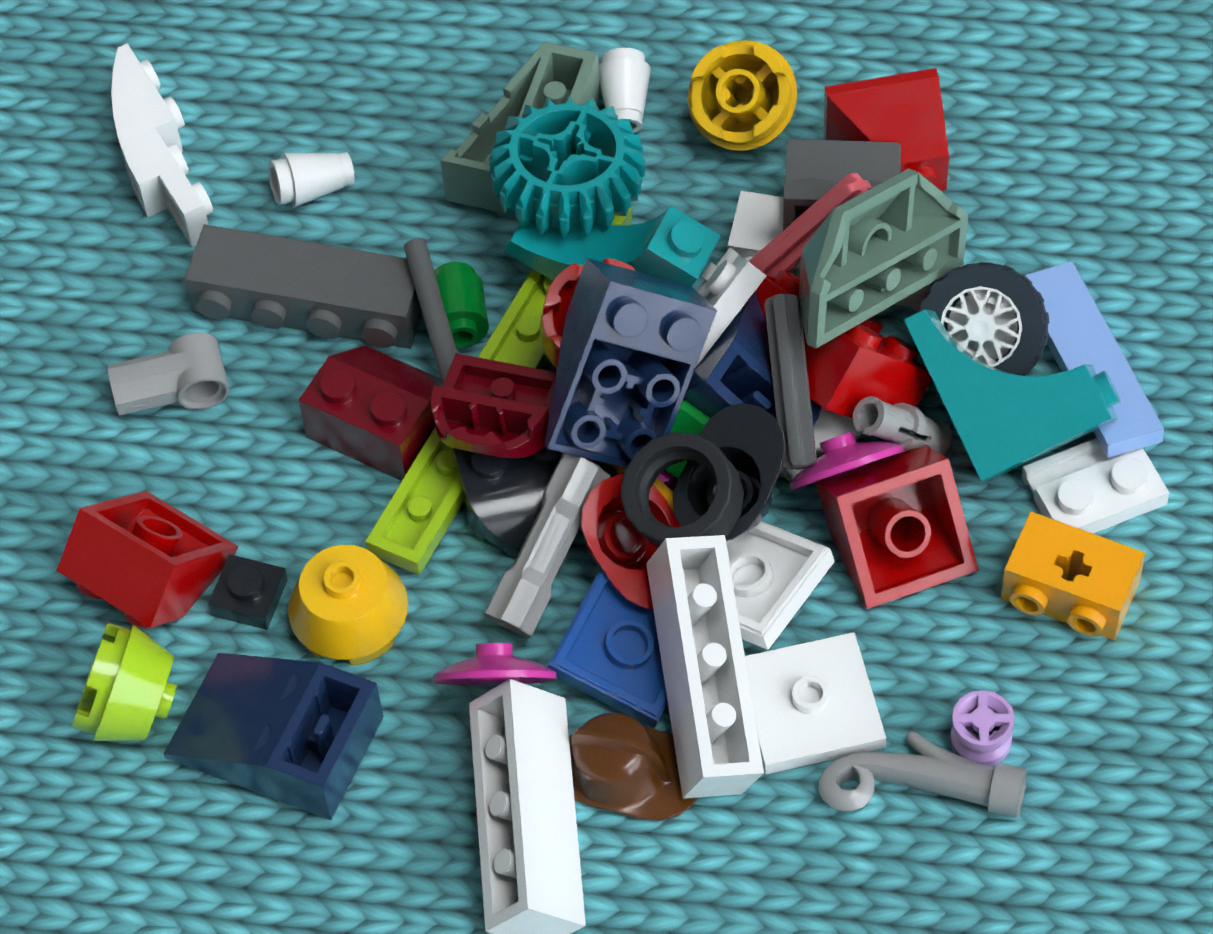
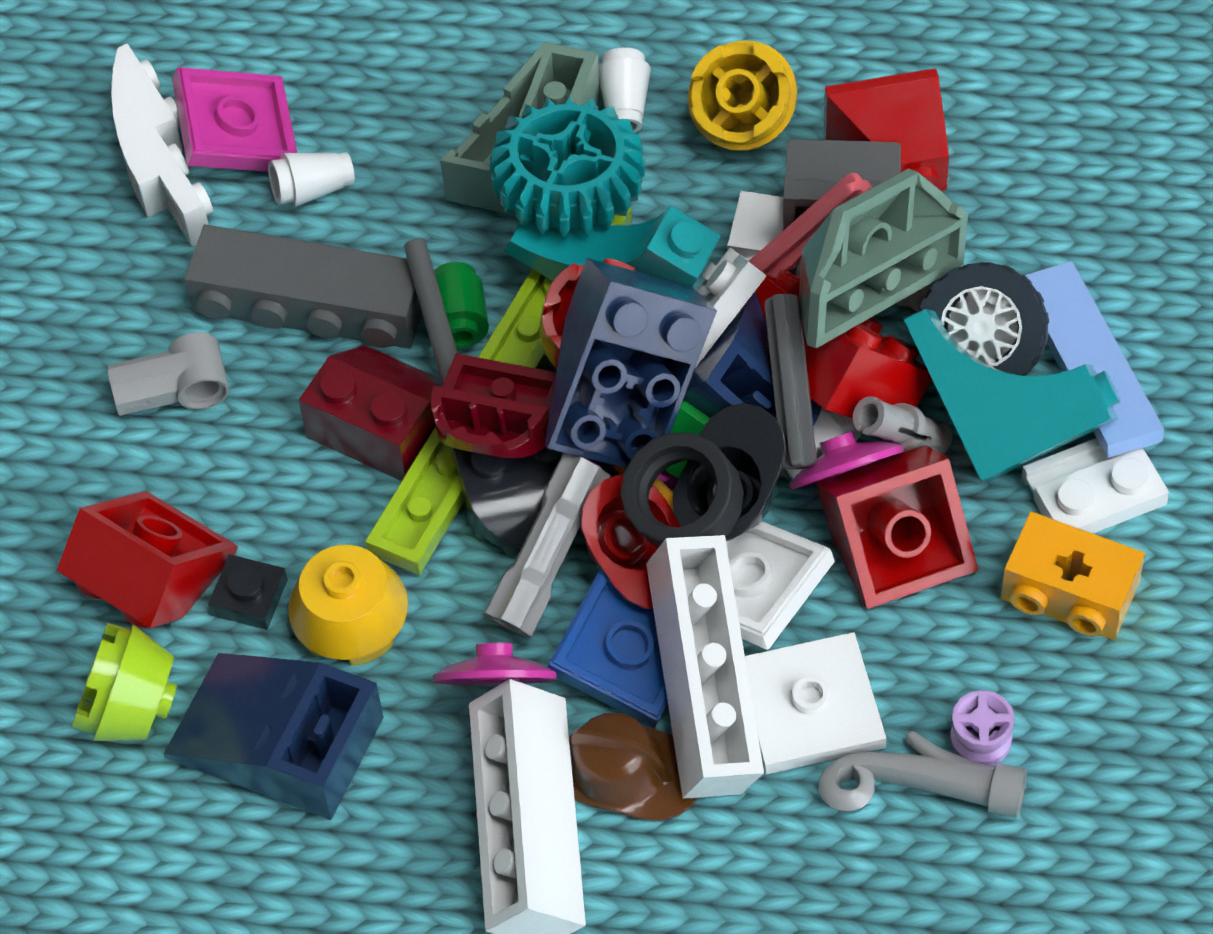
none -> dark pink plate [172,67,297,172]

